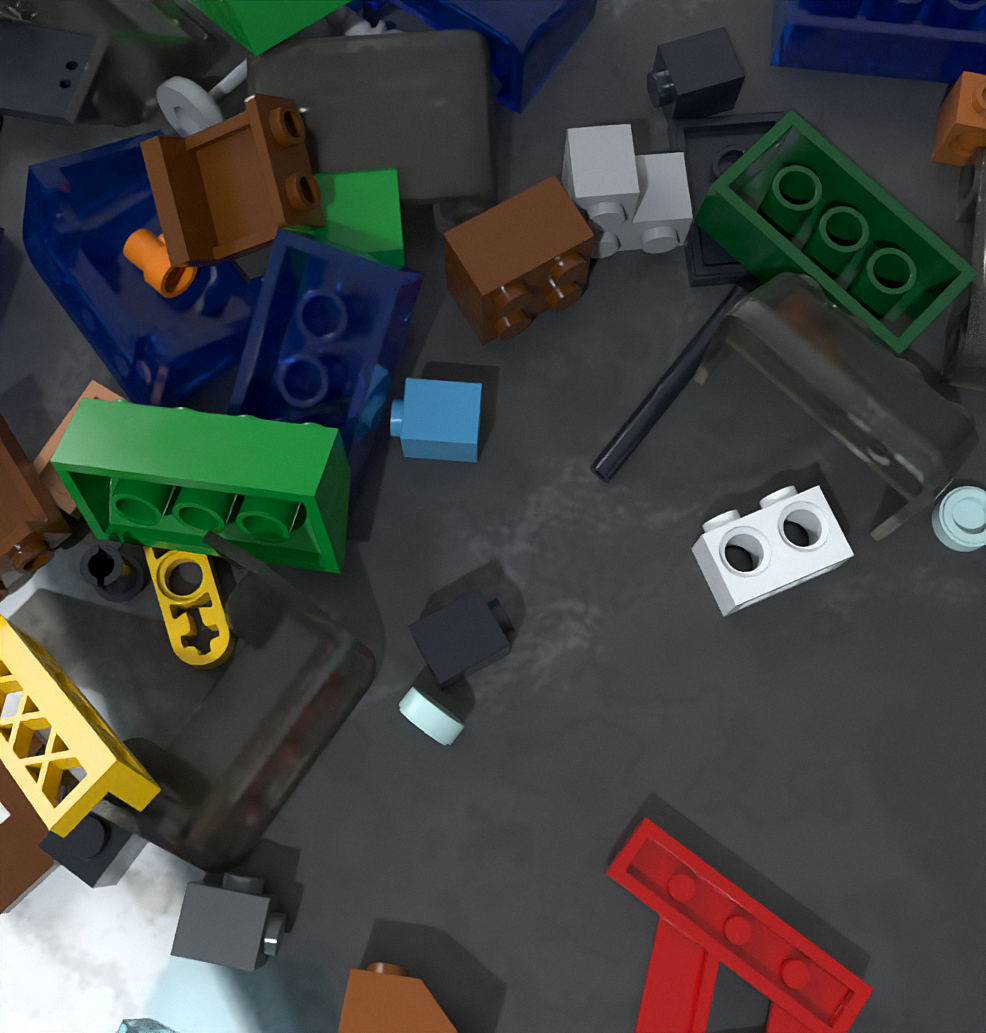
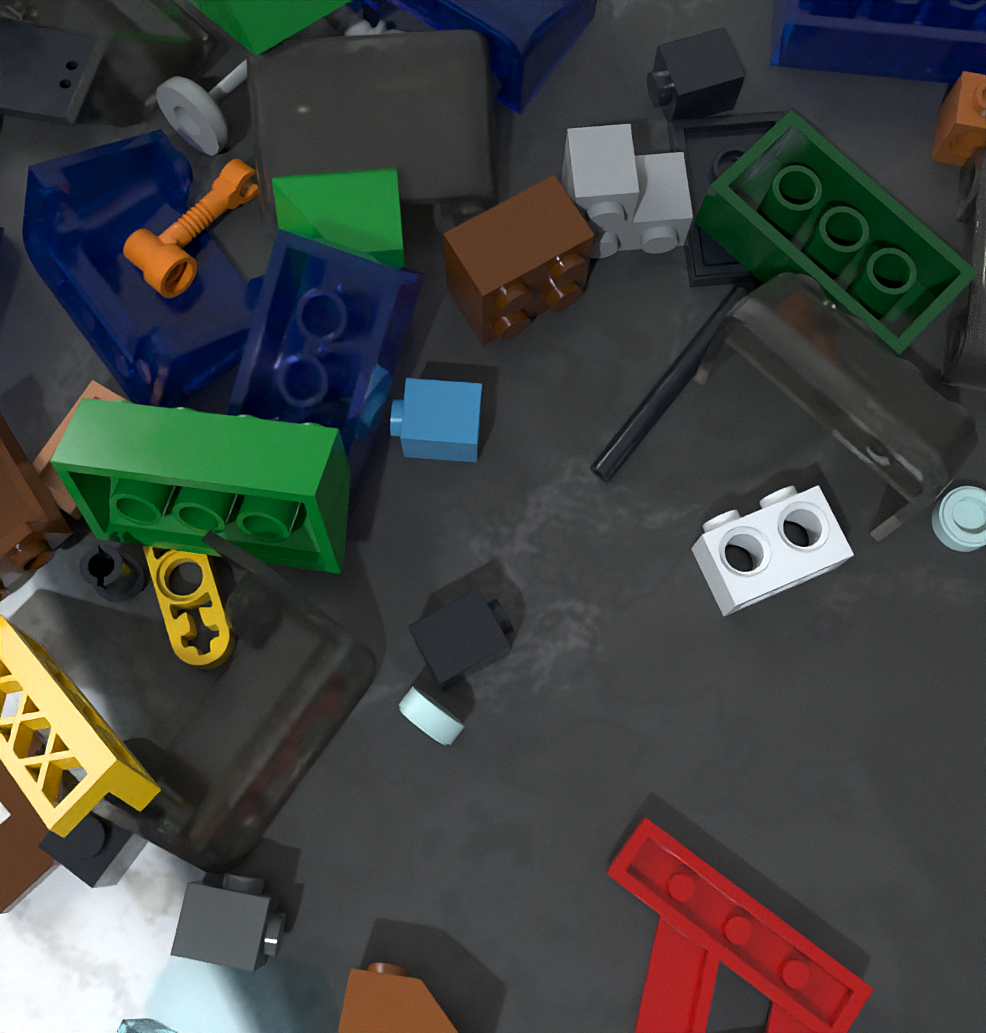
reddish brown panel [140,93,325,267] -> none

